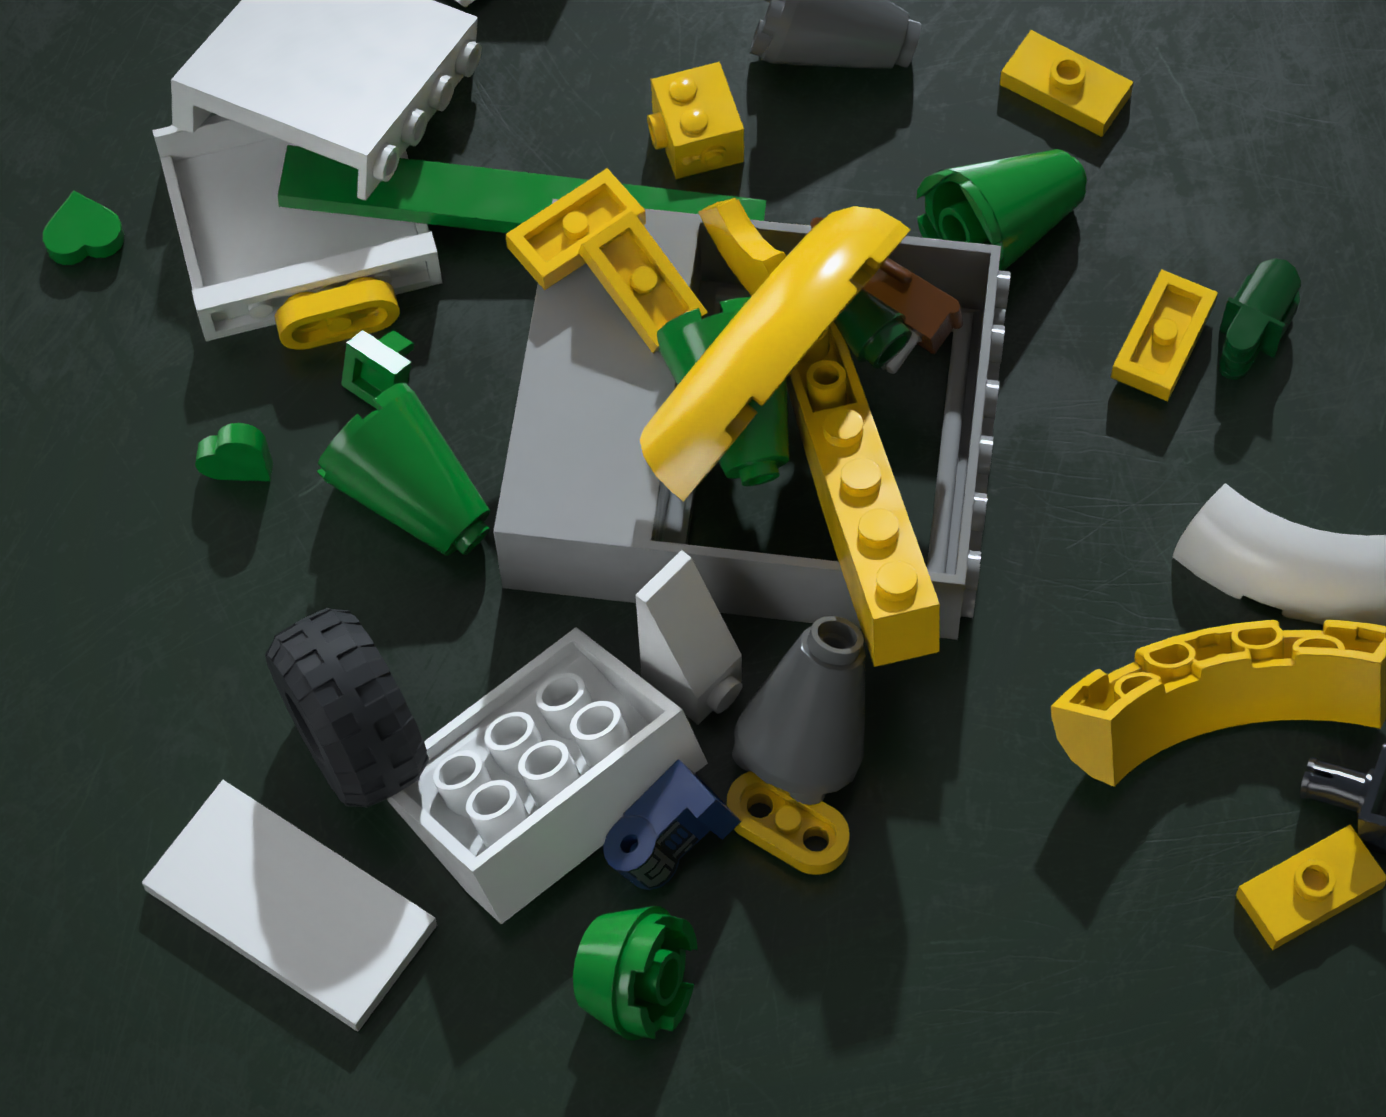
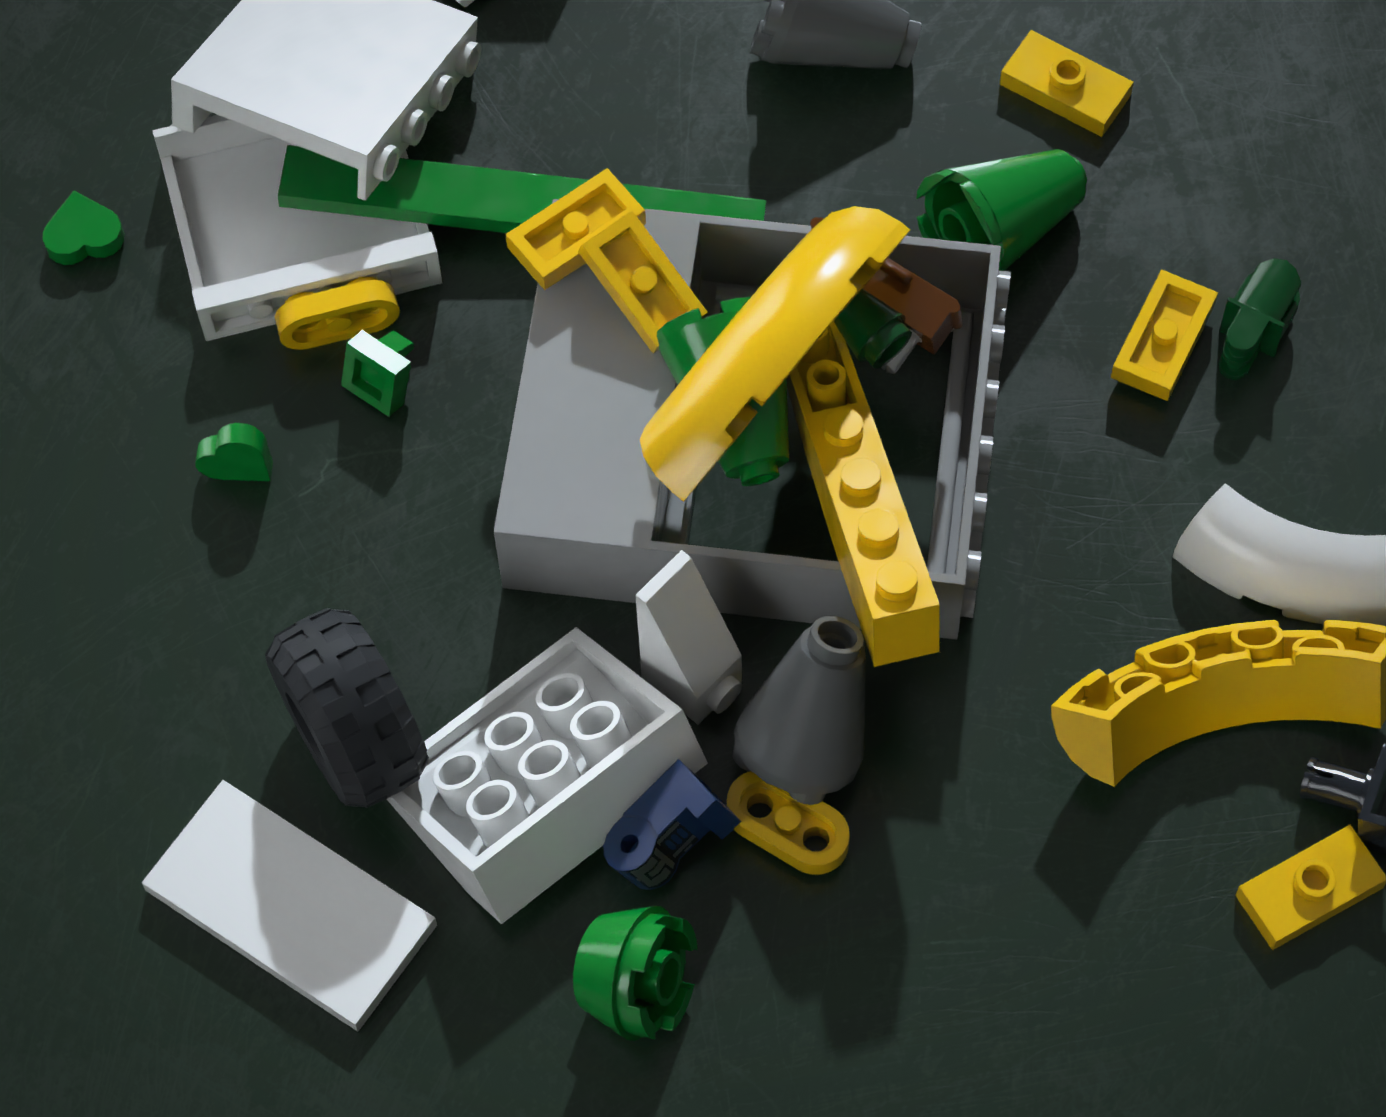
green cone [317,382,490,556] -> none
yellow head [647,62,744,179] -> none
yellow tile [698,198,786,296] -> none

